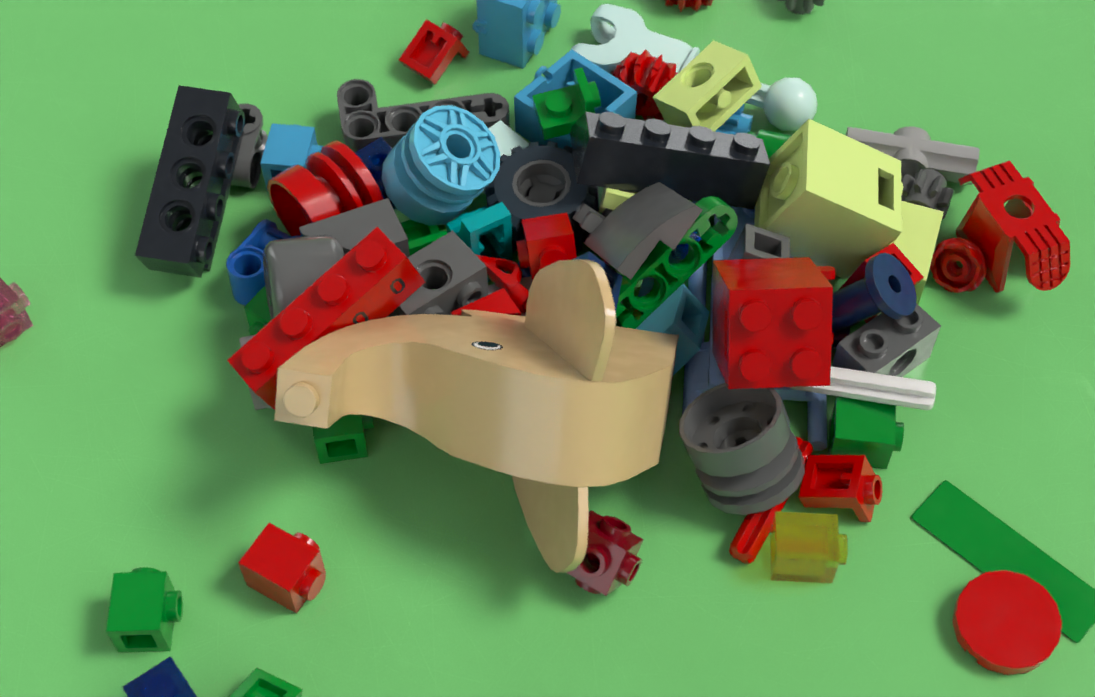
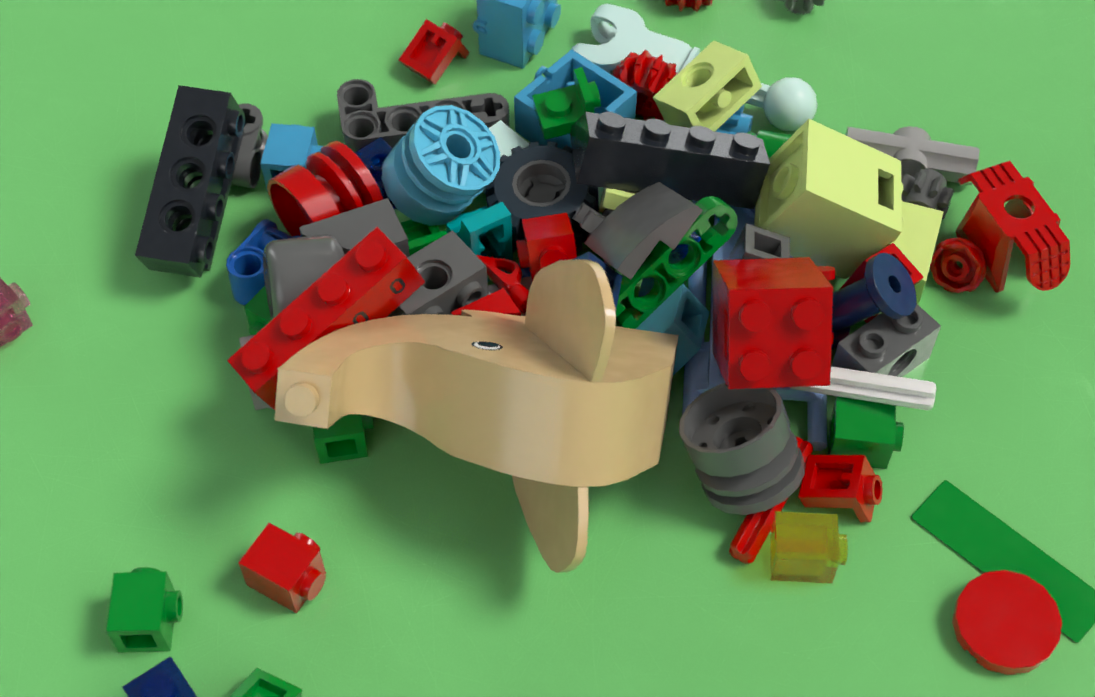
dark red brick [567,510,644,596] -> none

